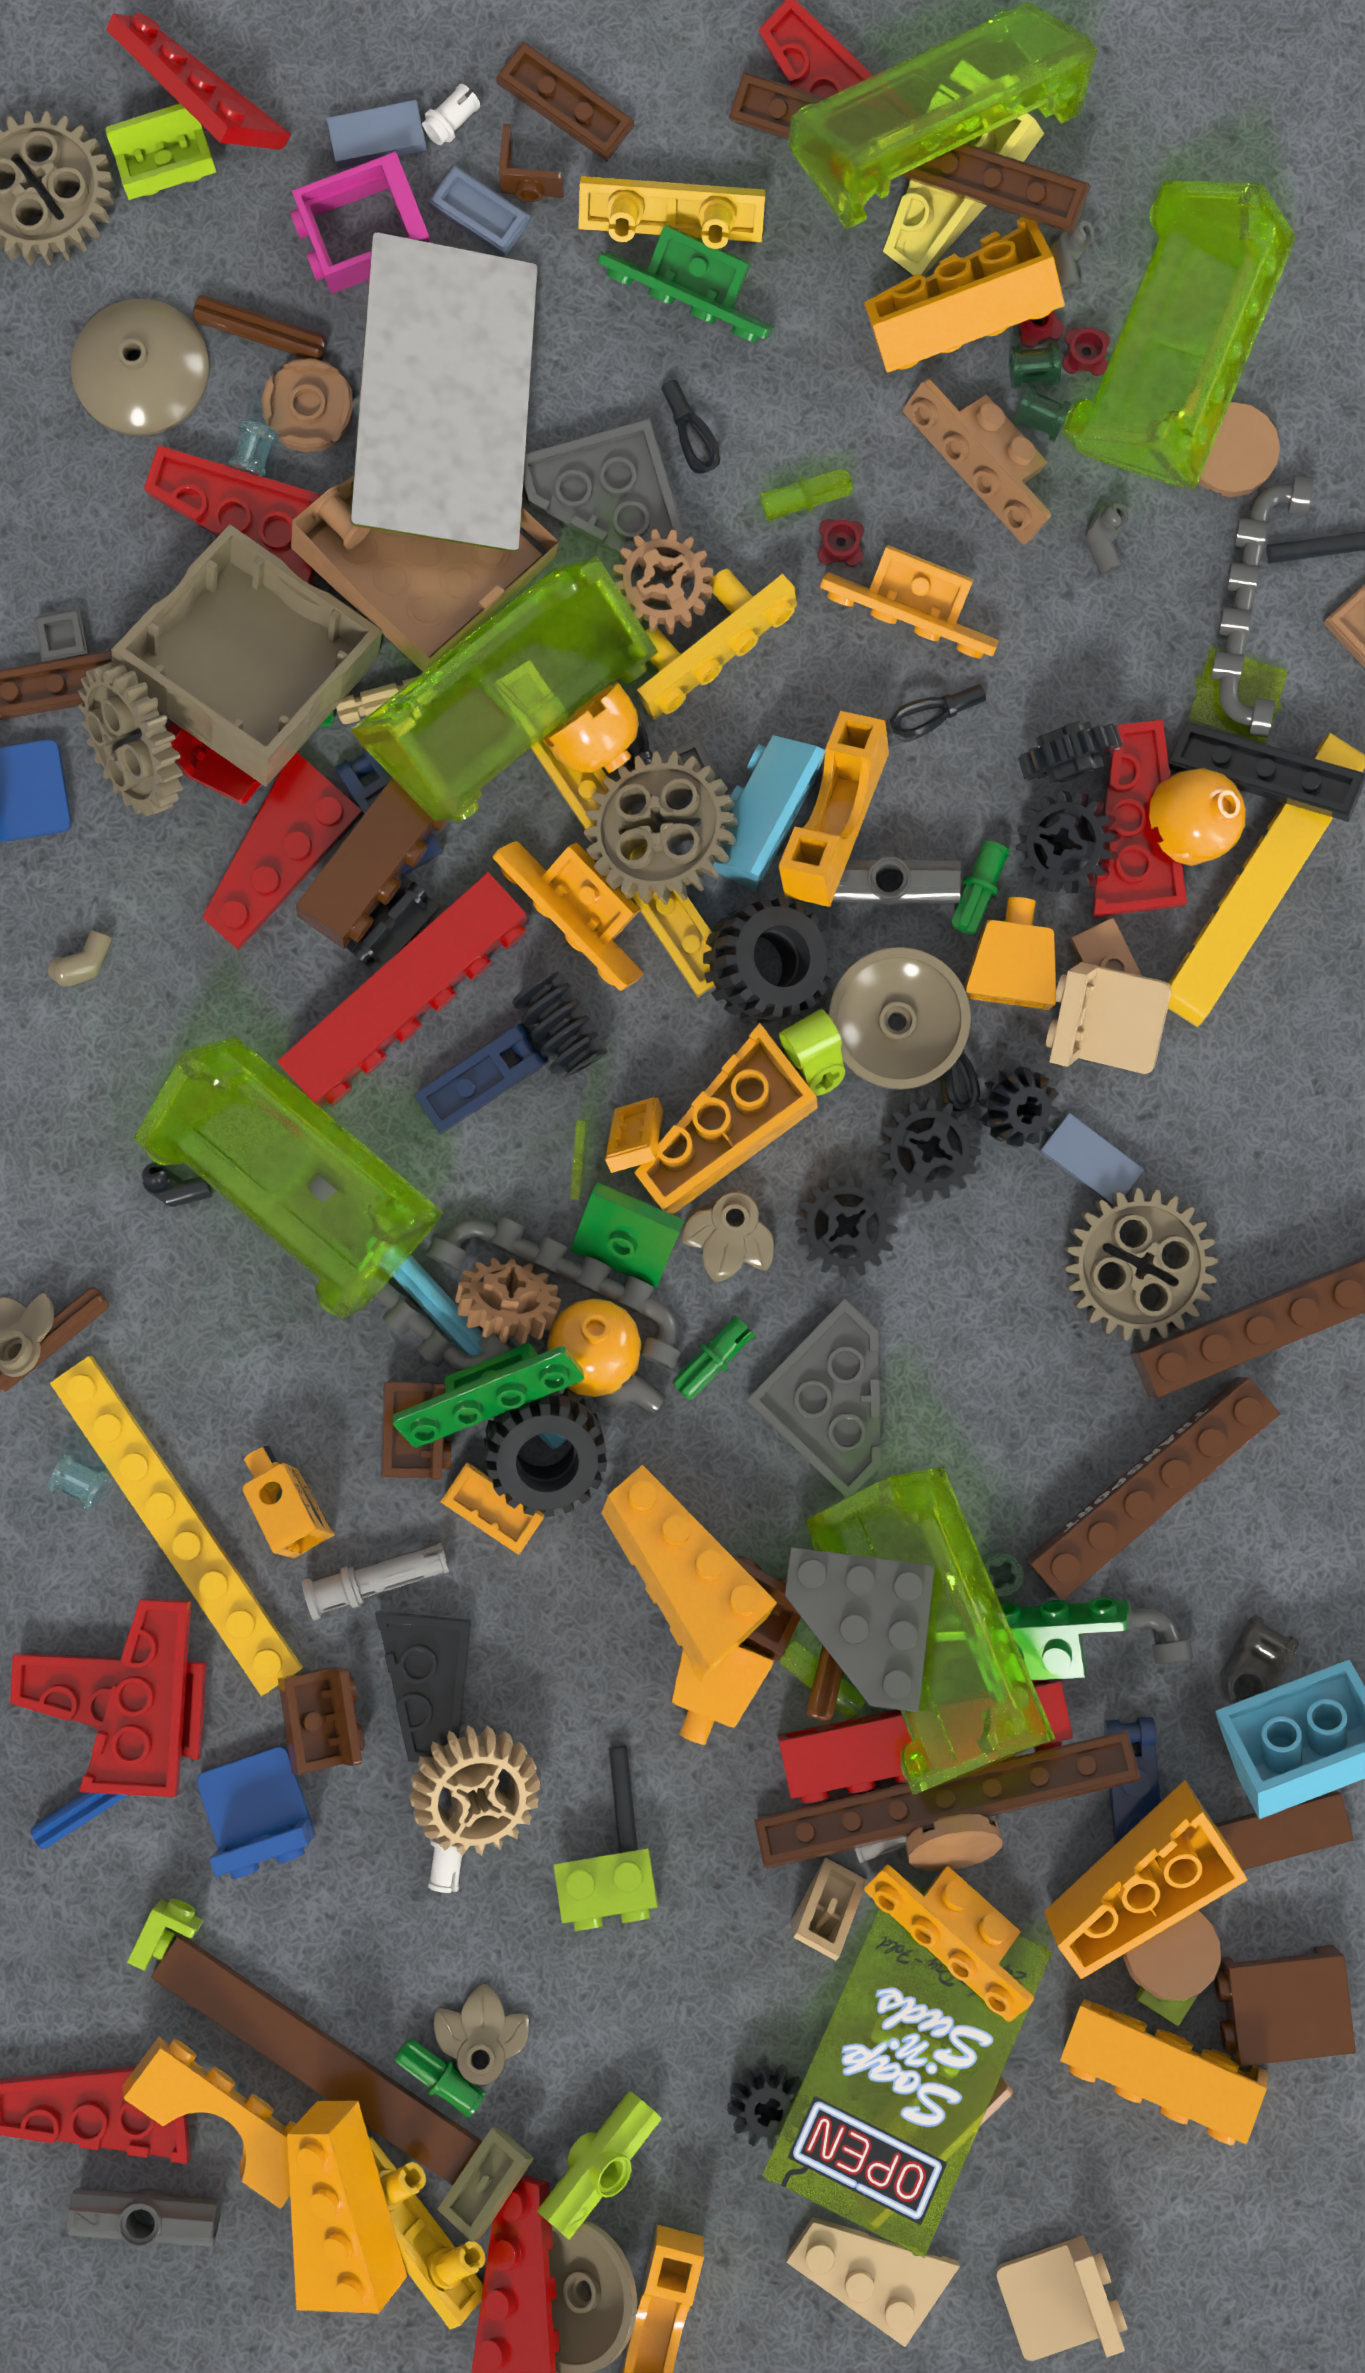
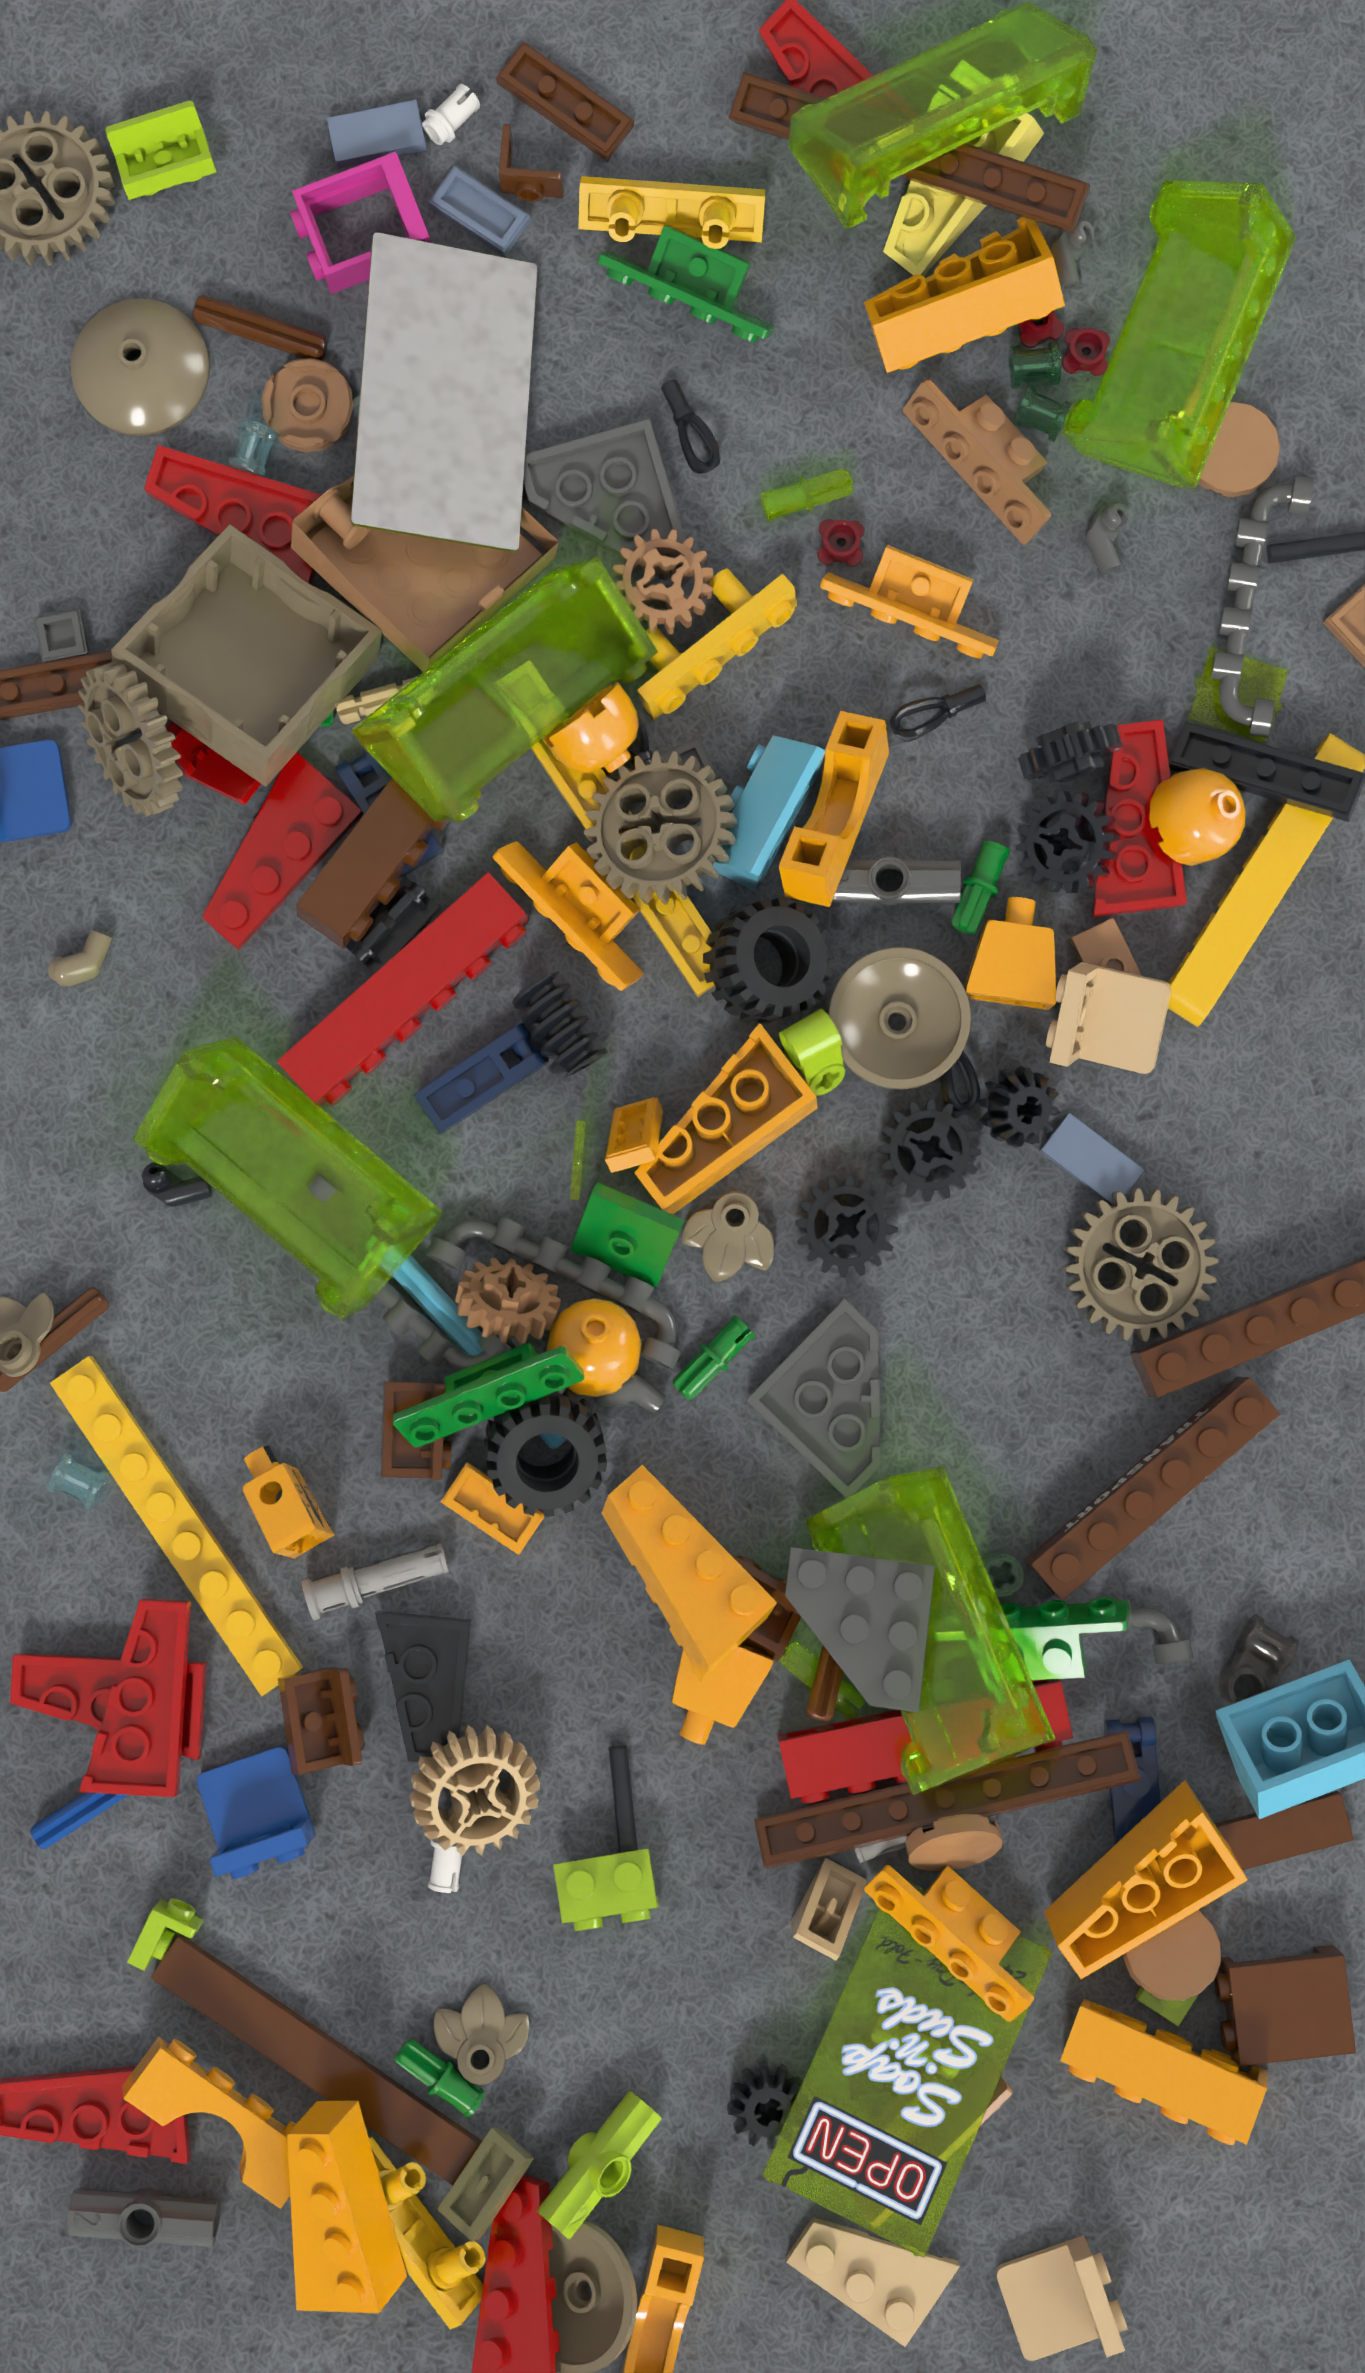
red wing [106,13,291,150] -> none

